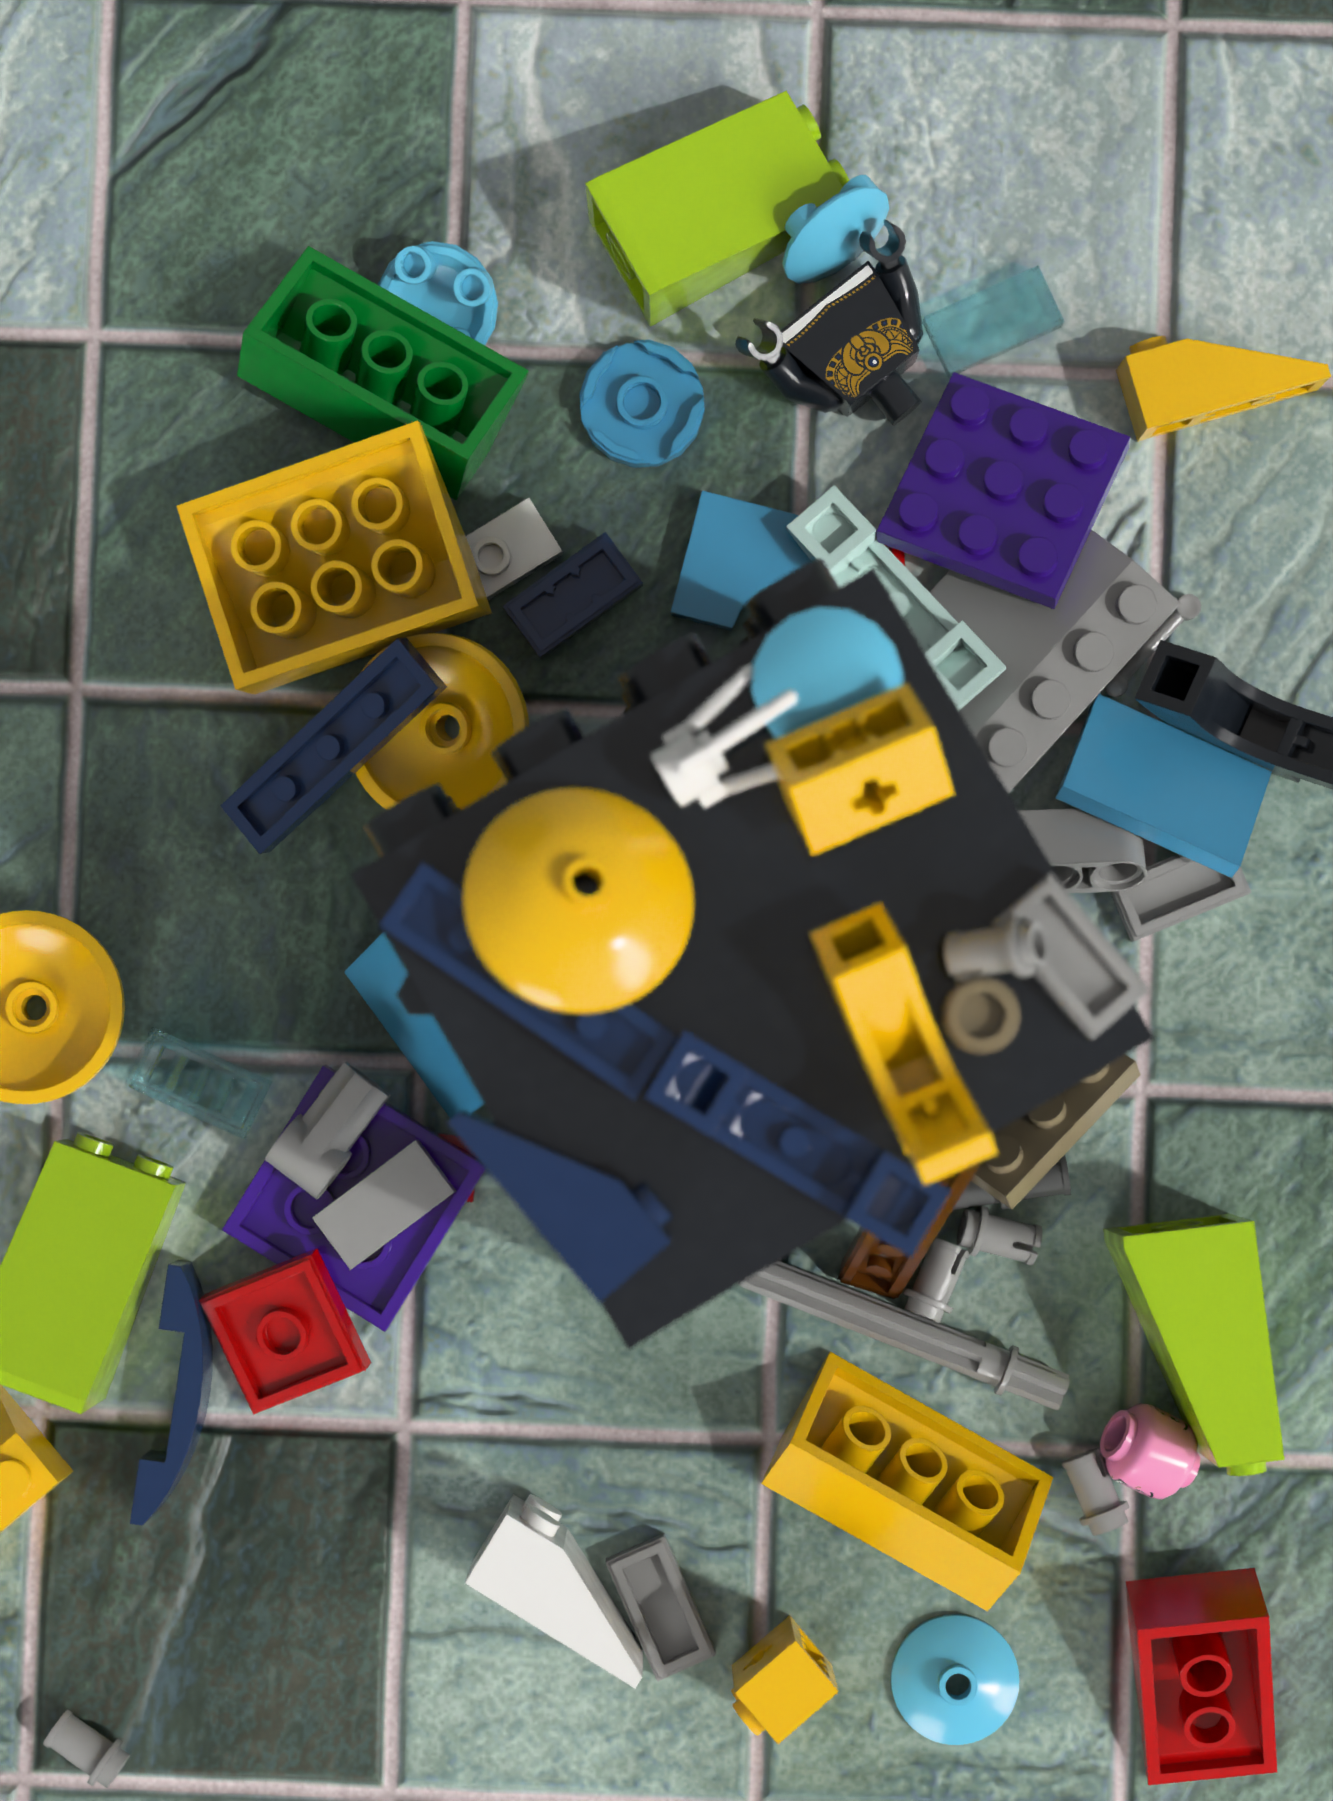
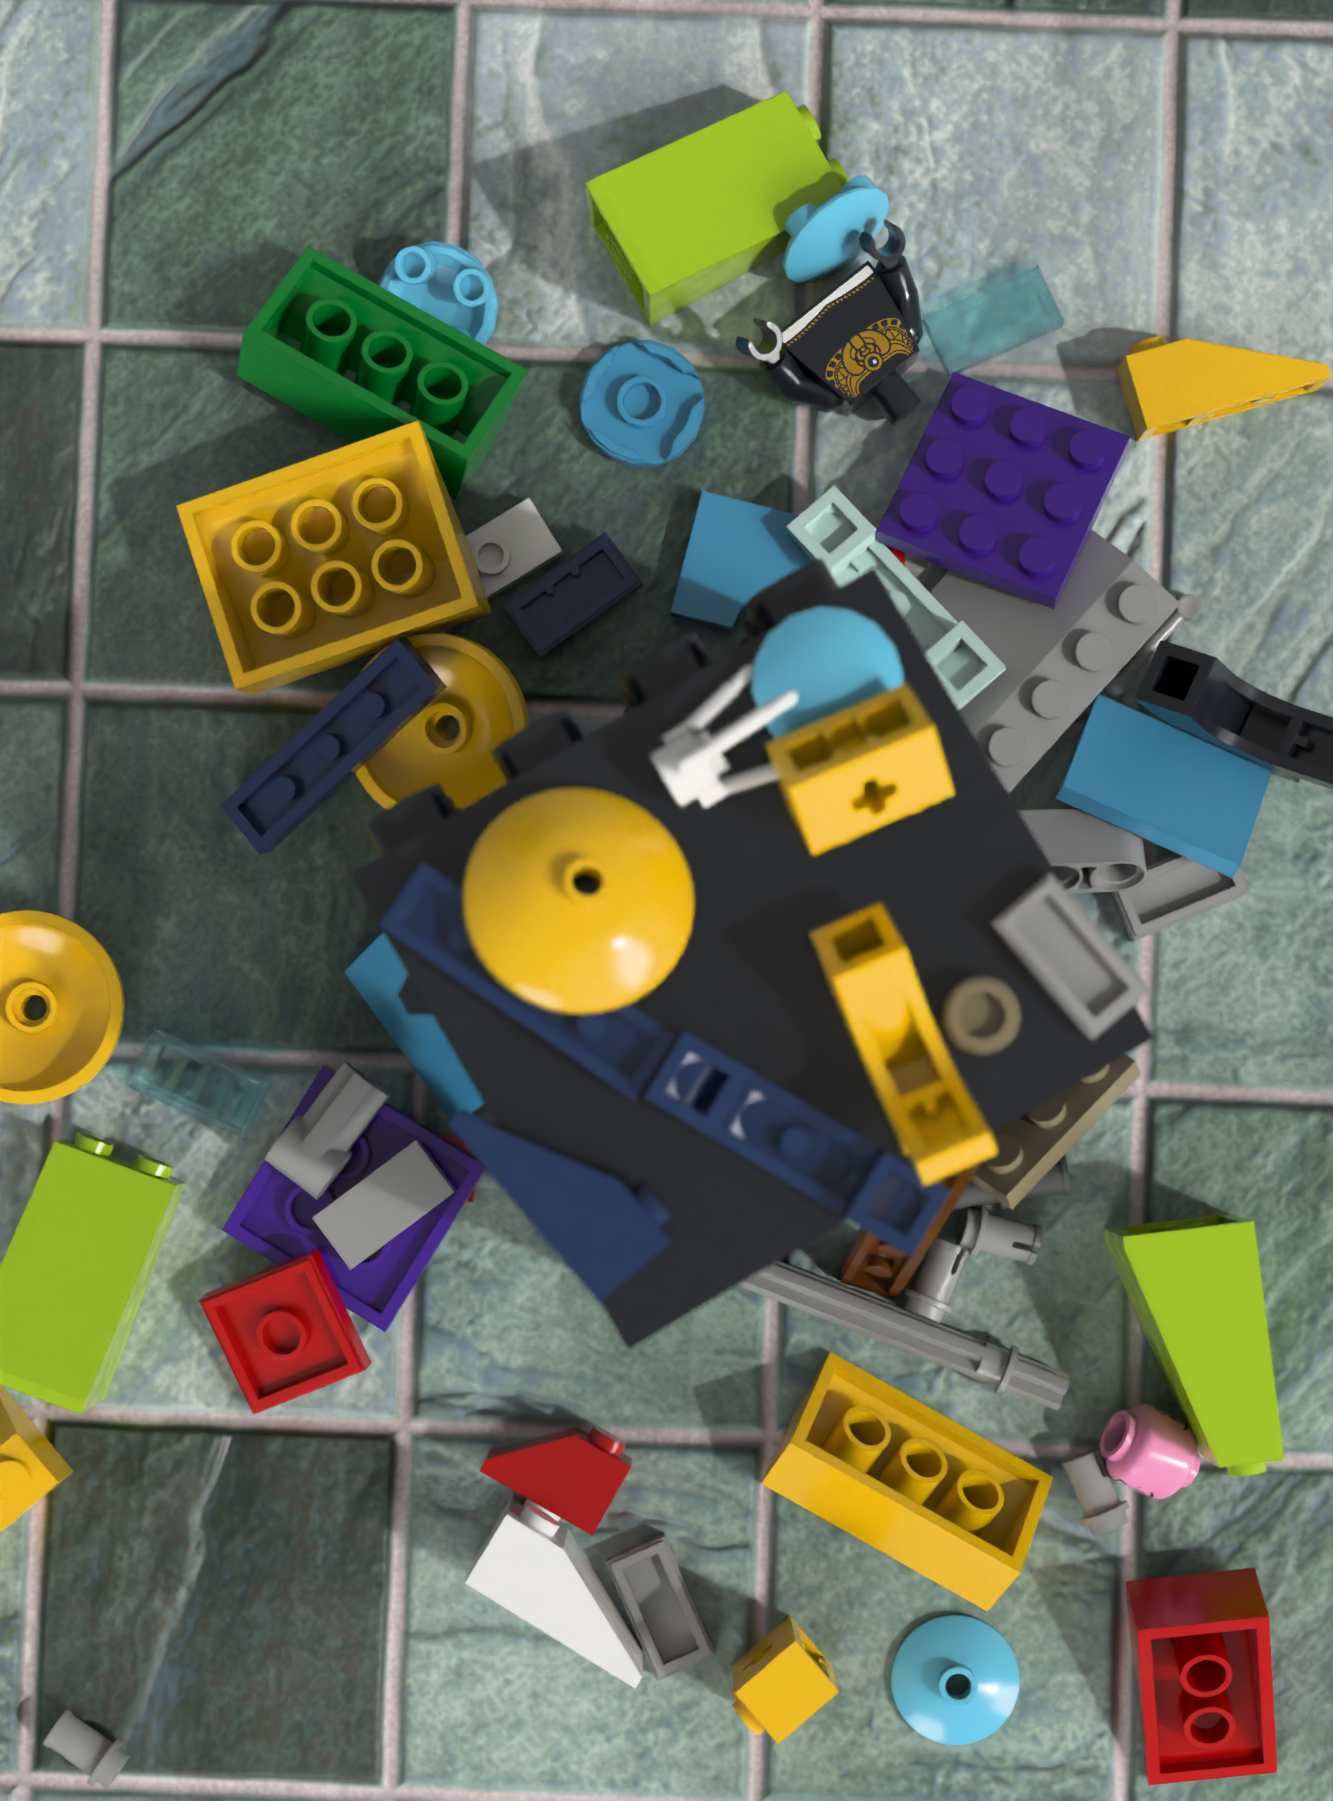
dark blue slope [130,1260,213,1526] -> none
light grey pin [944,915,1049,981] -> none
none -> red slope [479,1426,632,1536]

